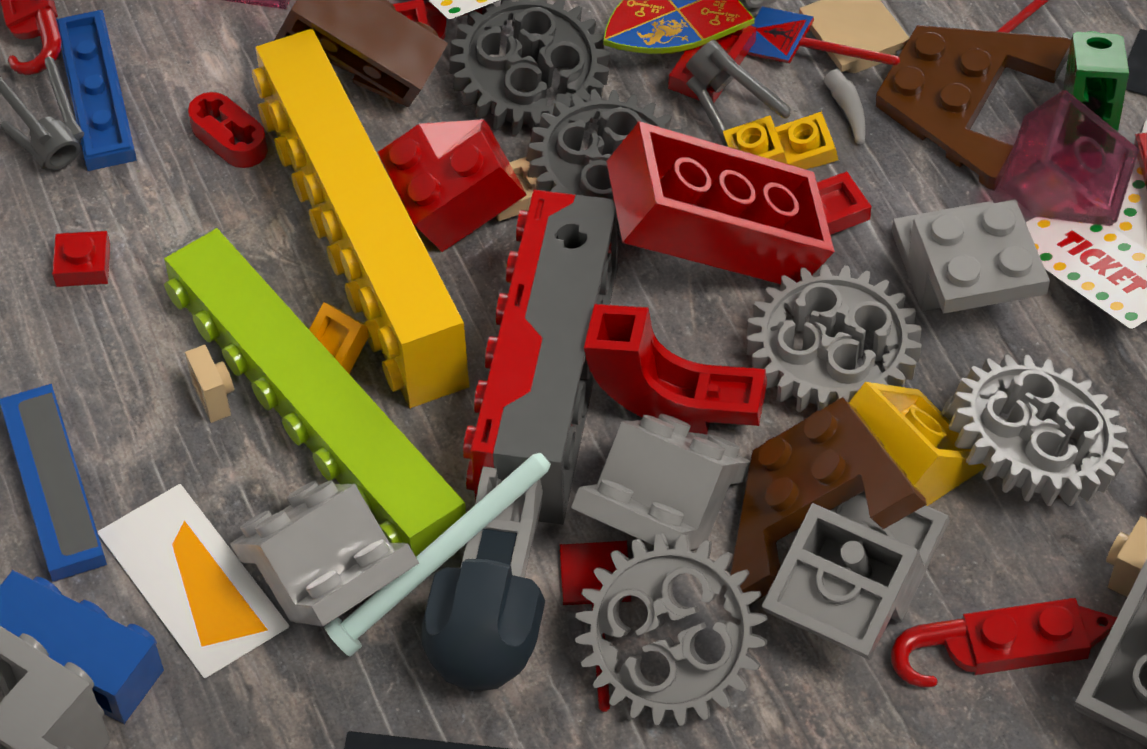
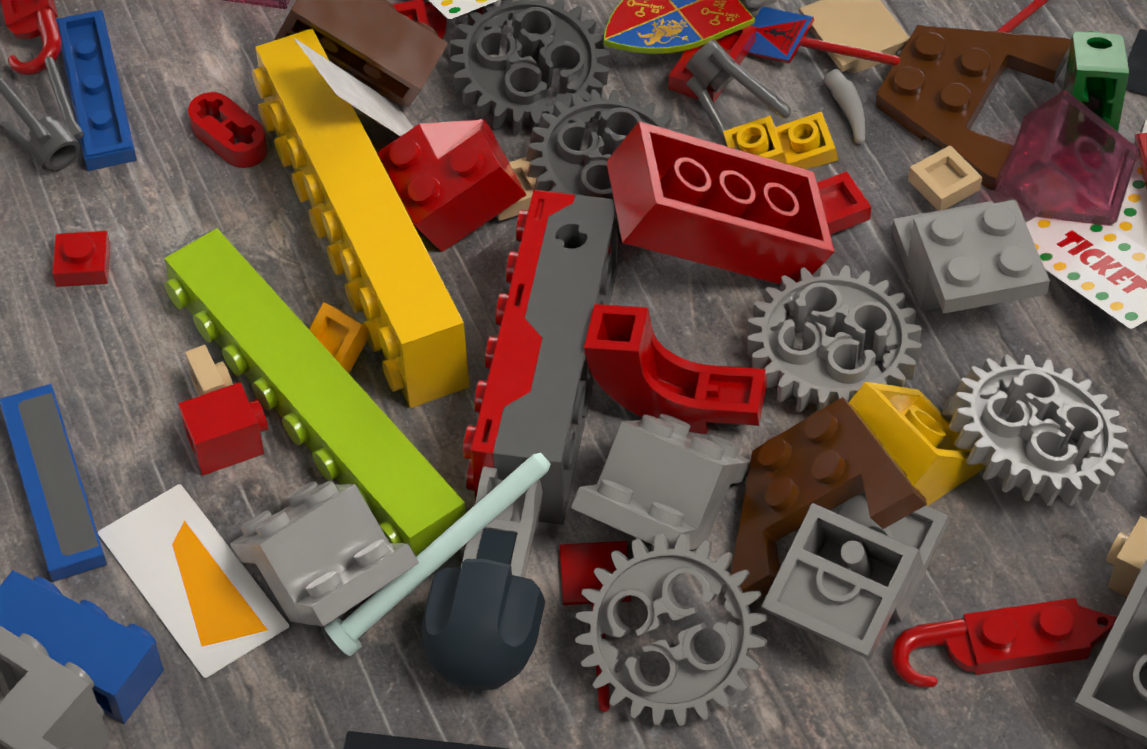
none -> red brick [178,382,269,476]
none -> white sticker [294,38,413,136]
none -> tan plate [908,145,982,211]

